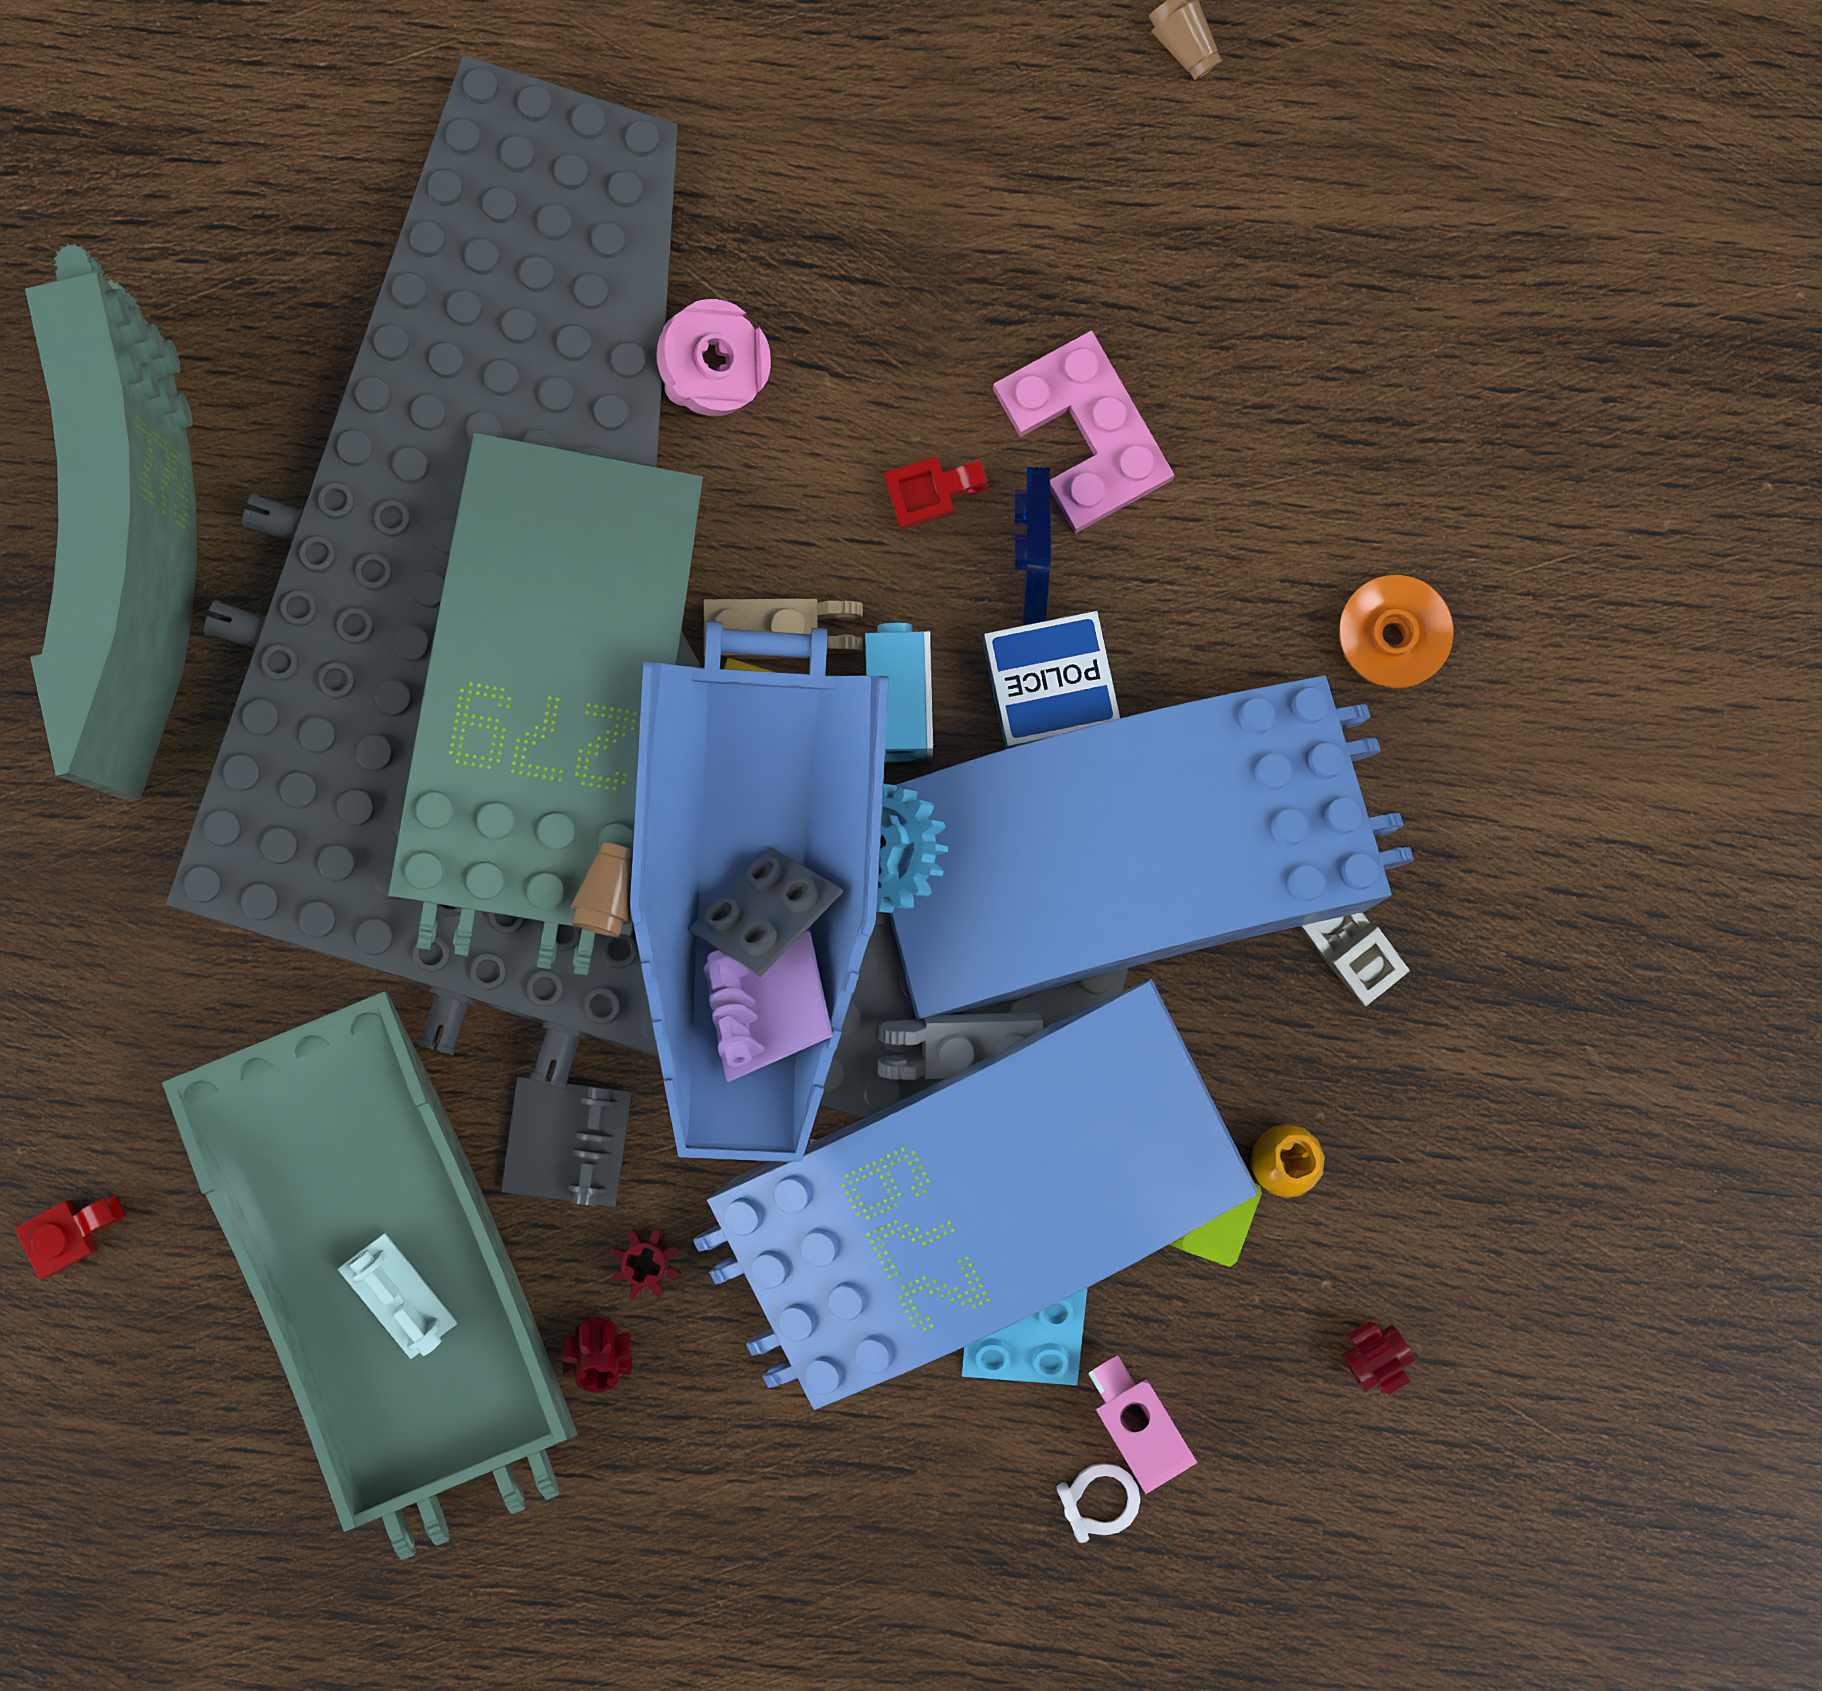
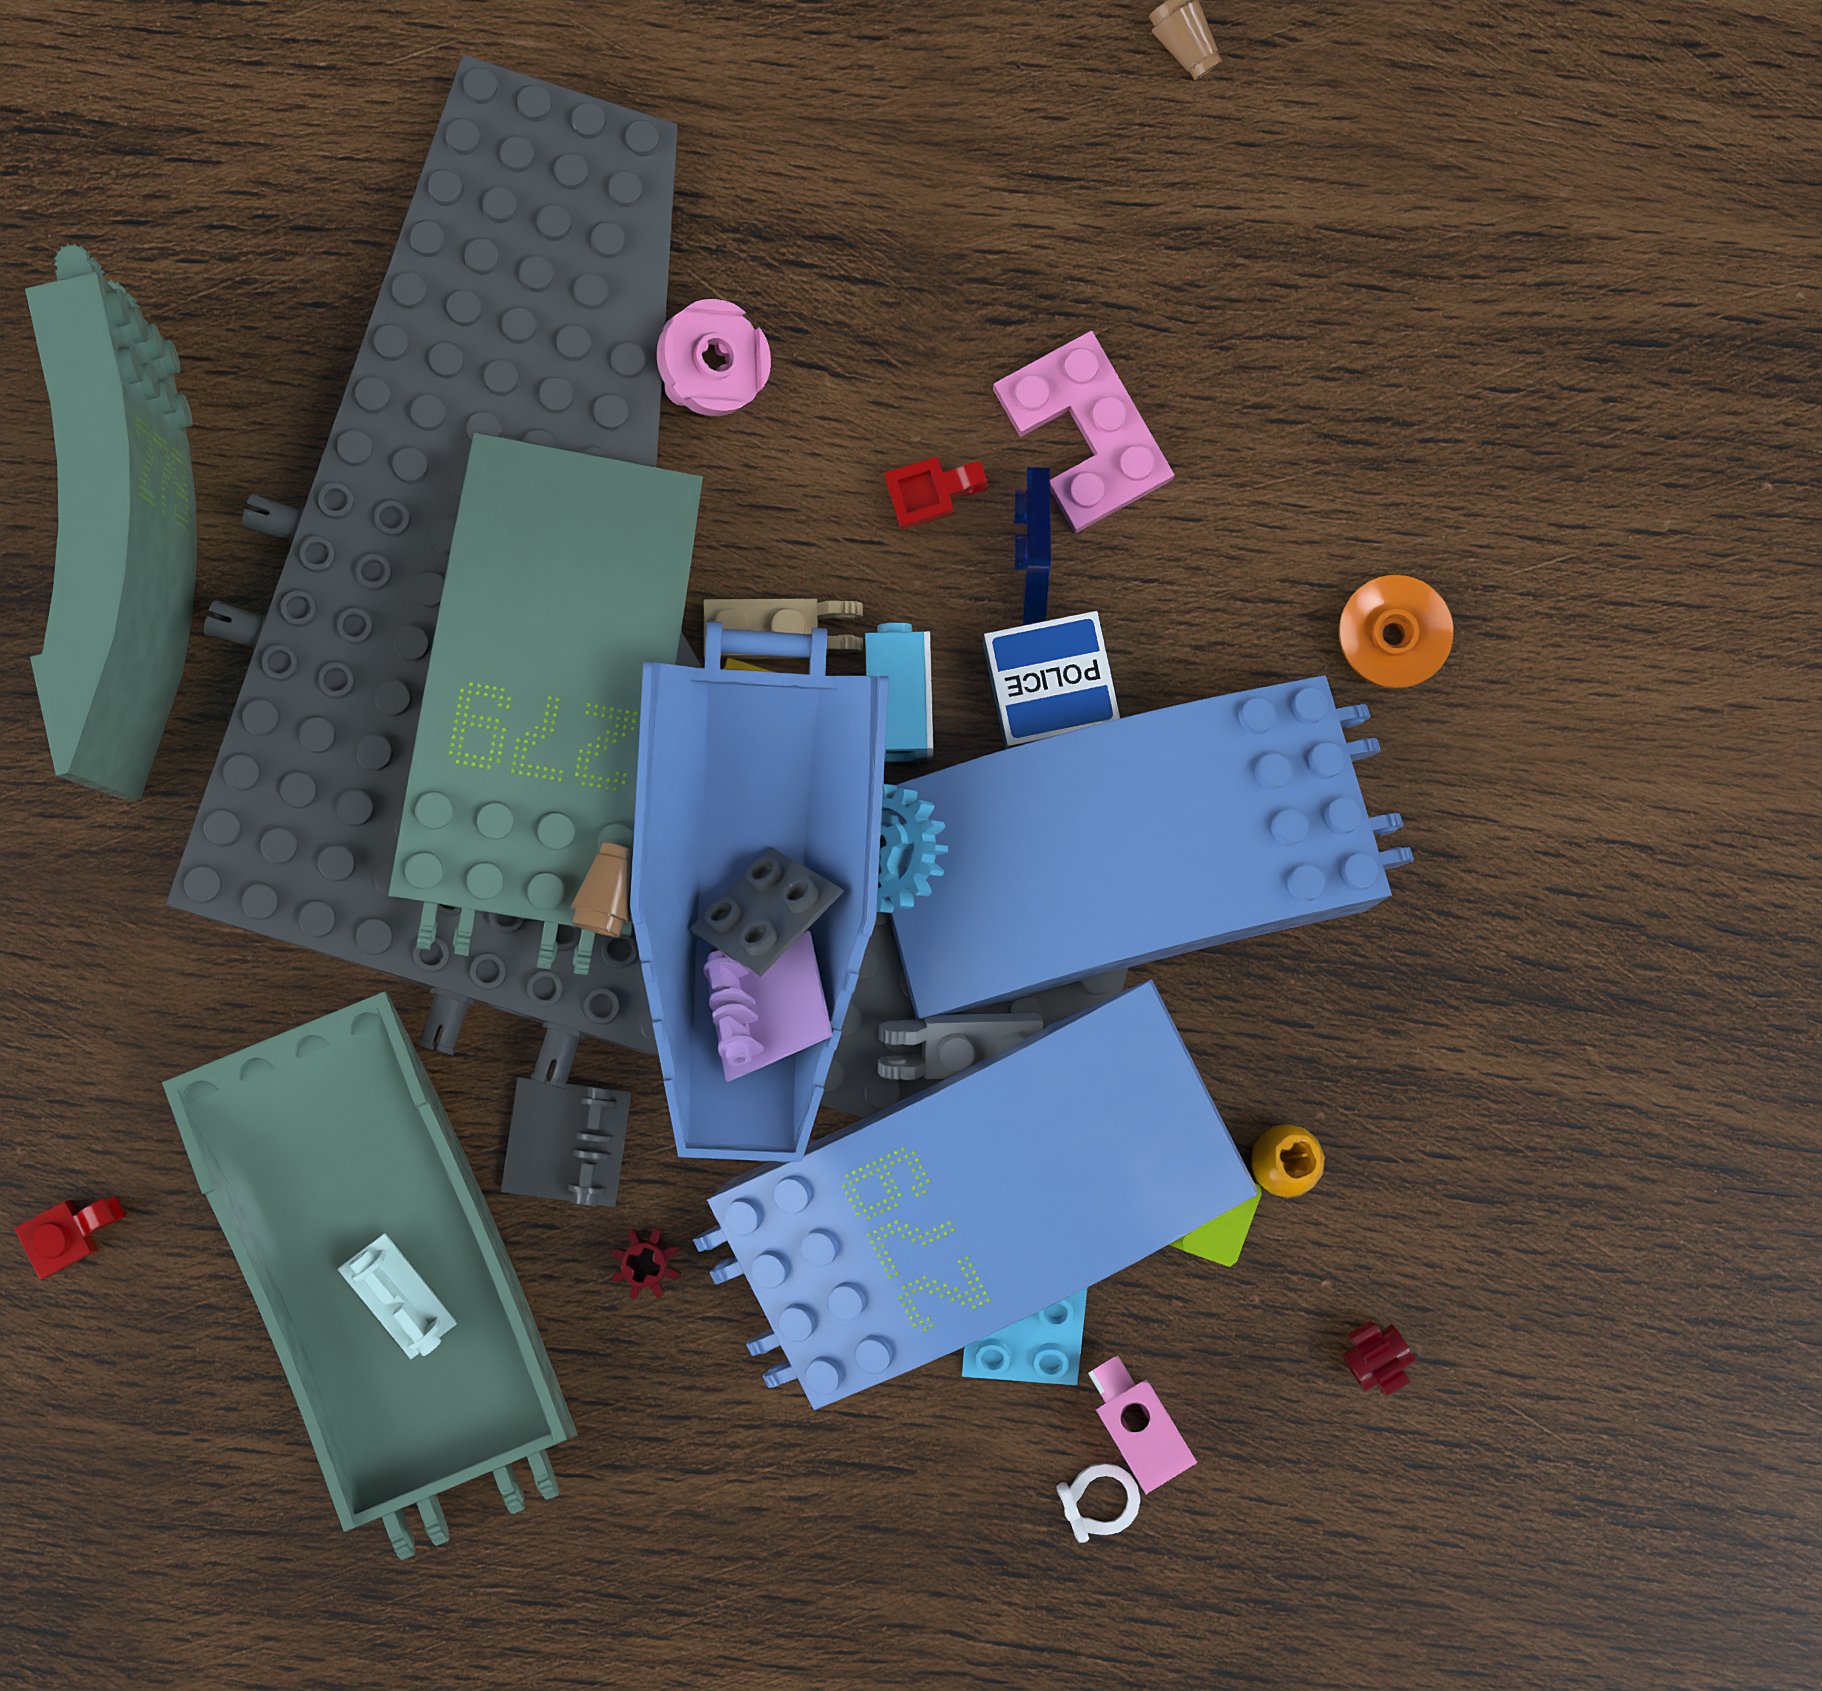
dark red gear [562,1318,632,1392] -> none
slope [1298,912,1410,1006] -> none

